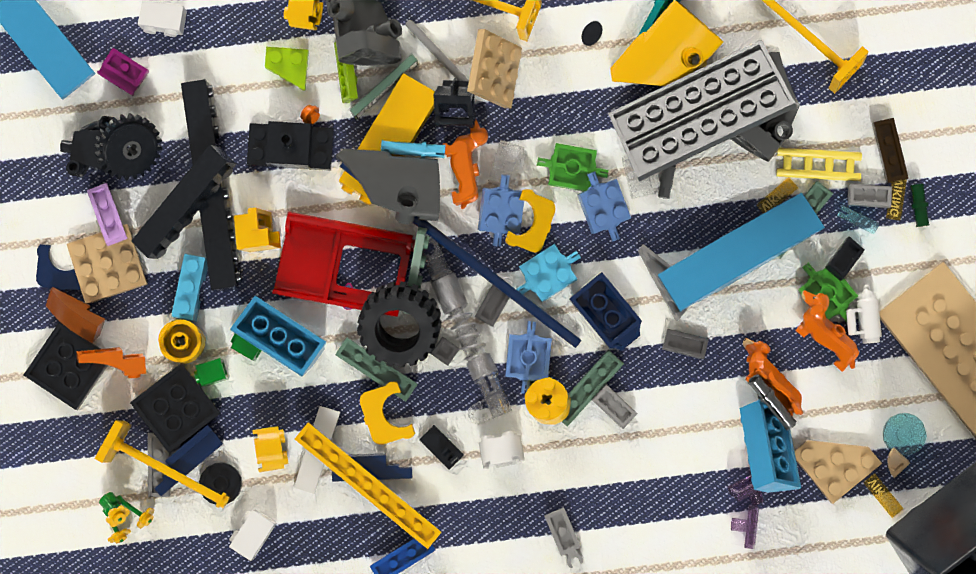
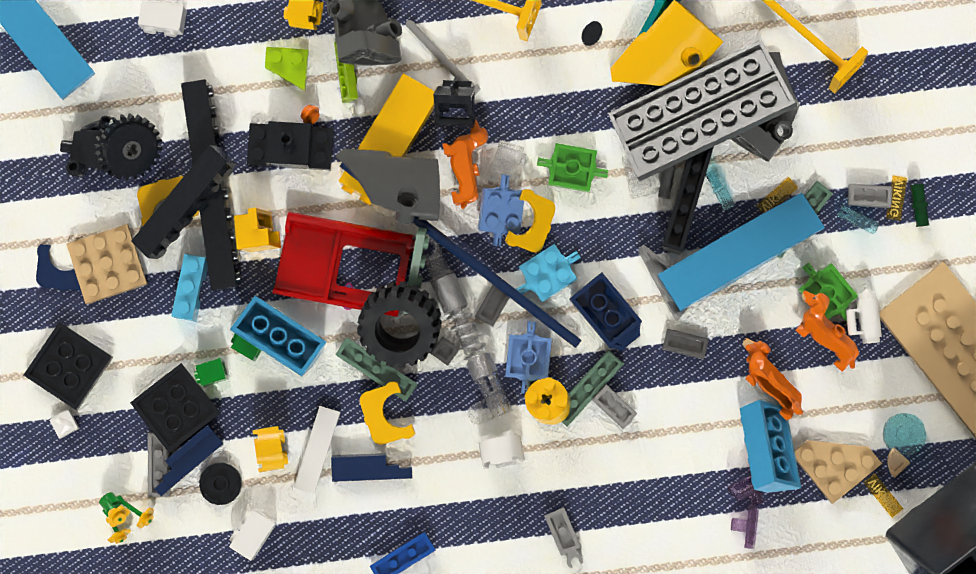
dark orange slope [46,287,105,343] -> none
orange slope [76,347,146,378] -> none
lavender plate [87,183,128,246] -> none
yellow tile [94,420,230,509] -> none
magenta plate [96,48,149,96] -> none
yellow brick [158,320,206,364] -> none
yellow plate [295,422,441,549] -> none
sand green tile [350,54,418,120] -> none
medium azure pin [381,140,445,159] -> none
black plate [419,425,464,470] -> none
tan plate [467,29,522,108] -> none
medium blue plate [577,171,631,241] -> none
dark grey pin [748,374,797,430] -> none
light yellow bar [776,148,862,181] -> none
black tile [825,236,865,281] -> none
dark brown plate [872,118,909,184] -> none
none -> white tile [50,410,80,439]
none -> yellow piece [137,176,199,226]
none -> black brick [660,147,714,255]
none -> clear light blue axle [705,168,735,210]

